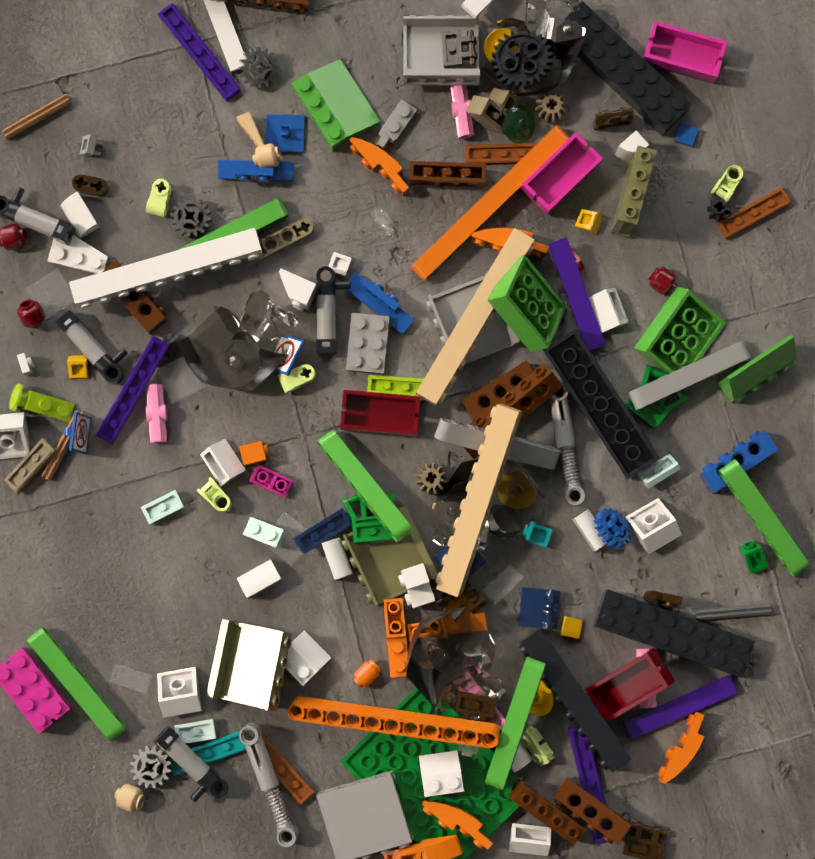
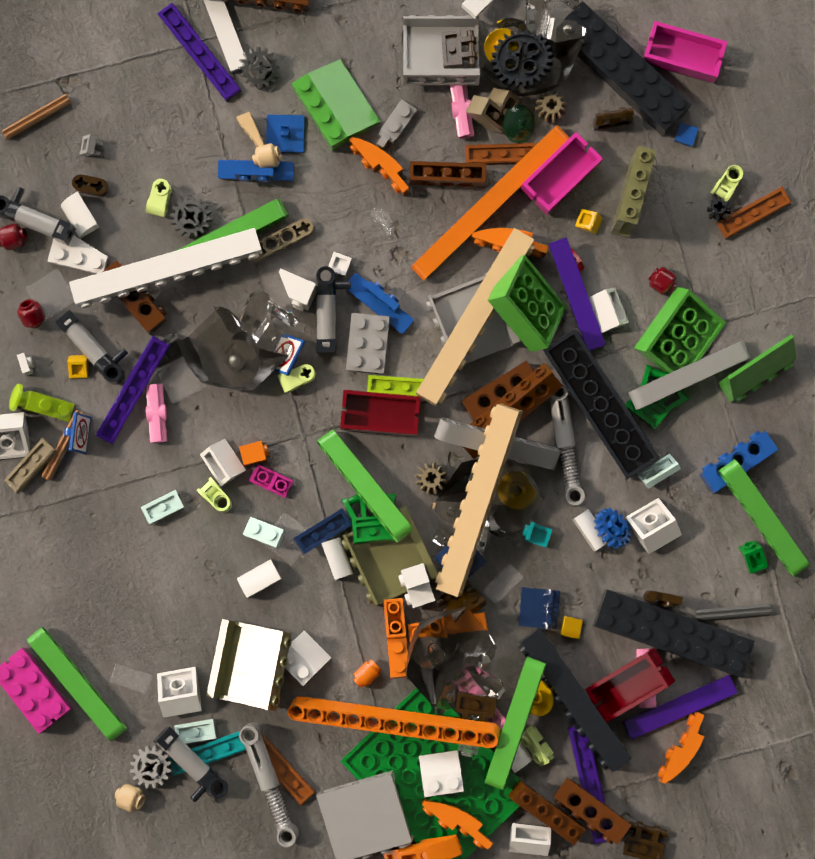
white brick [615,131,649,161] -> none

